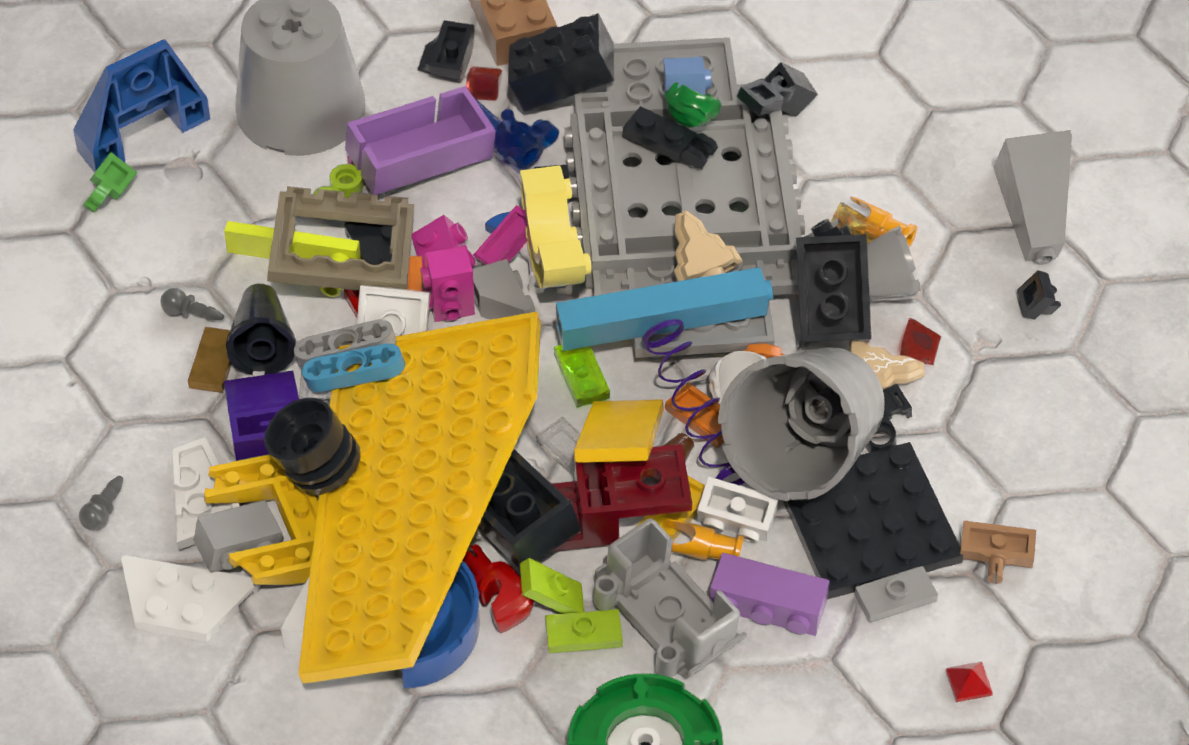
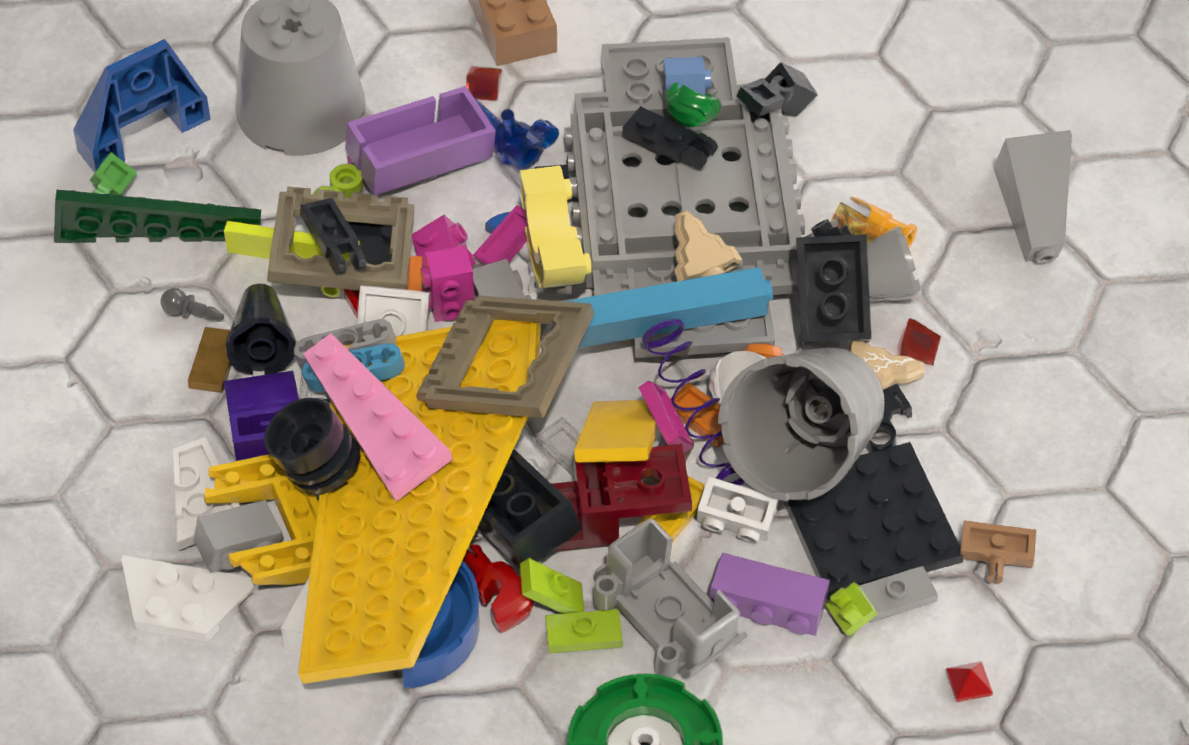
dark grey bar [79,476,123,530] -> none
black slope [417,20,475,79] -> none
black brick [508,13,614,112] -> none
clear neon green plate [554,345,610,408] -> none
light orange piece [663,519,744,561] -> none
black tile [1017,270,1061,320] -> none
none -> dark green wing [54,189,262,243]
none -> black hinge [300,198,367,275]
none -> bright pink wing [303,333,453,502]
none -> dark tan hinge [416,296,595,418]
none -> dark pink tile [638,381,693,453]
none -> lime tile [825,582,878,636]

